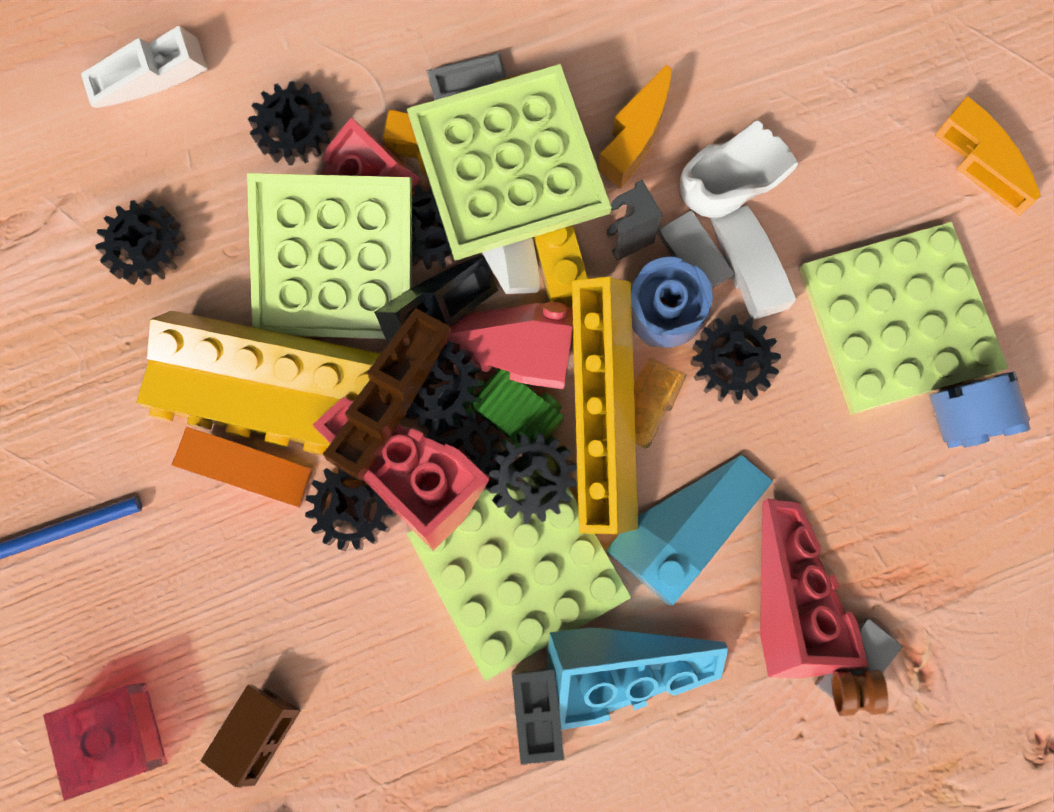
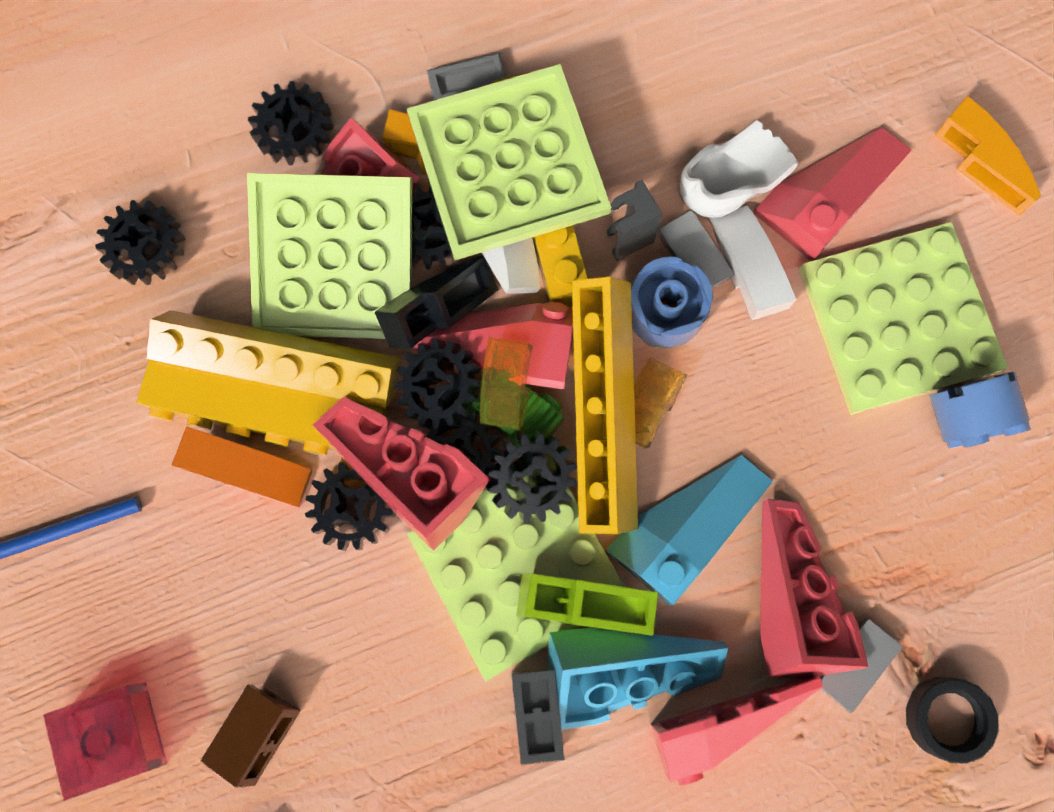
white slope [81,26,208,108] -> none
reddish brown slope [323,308,451,481] -> none
light orange slope [598,64,672,189] -> none
black gear [690,315,781,404] -> none
dark orange wheel [832,670,888,716] -> none
none -> clear yellow slope [480,337,533,431]
none -> lime slope [516,573,658,636]
none -> coral wedge [650,676,823,785]
none -> coral wedge [753,127,912,261]
none -> black tyre [906,677,999,764]

